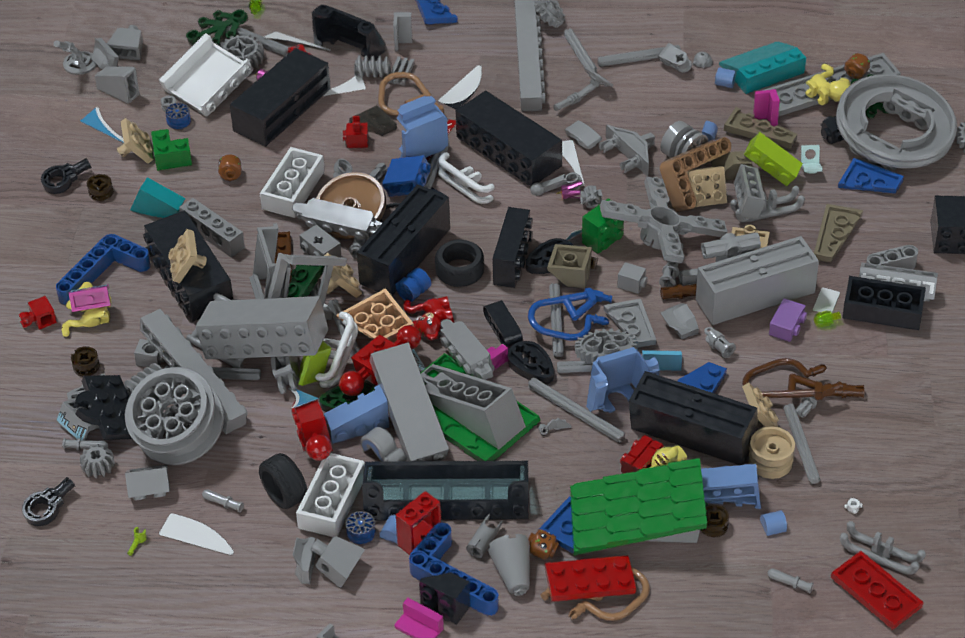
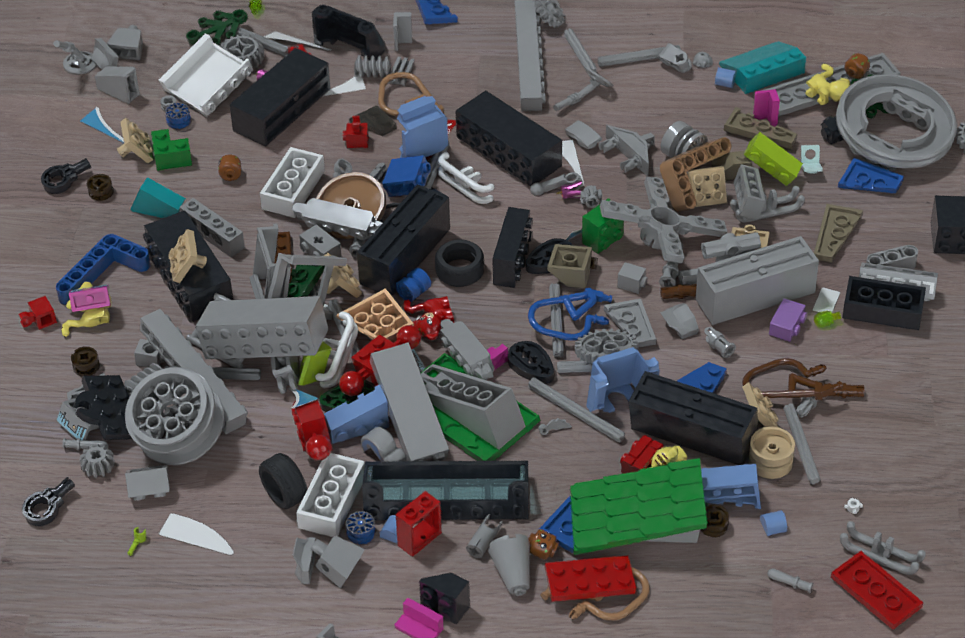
light grey piece [202,489,244,512] -> none
blue beam [409,523,499,615] -> none
white sticker [438,66,481,110] -> none
black beam [483,300,523,347] -> none
medium azure panel [642,350,682,371] -> none
medium blue brick [702,121,718,142] -> none

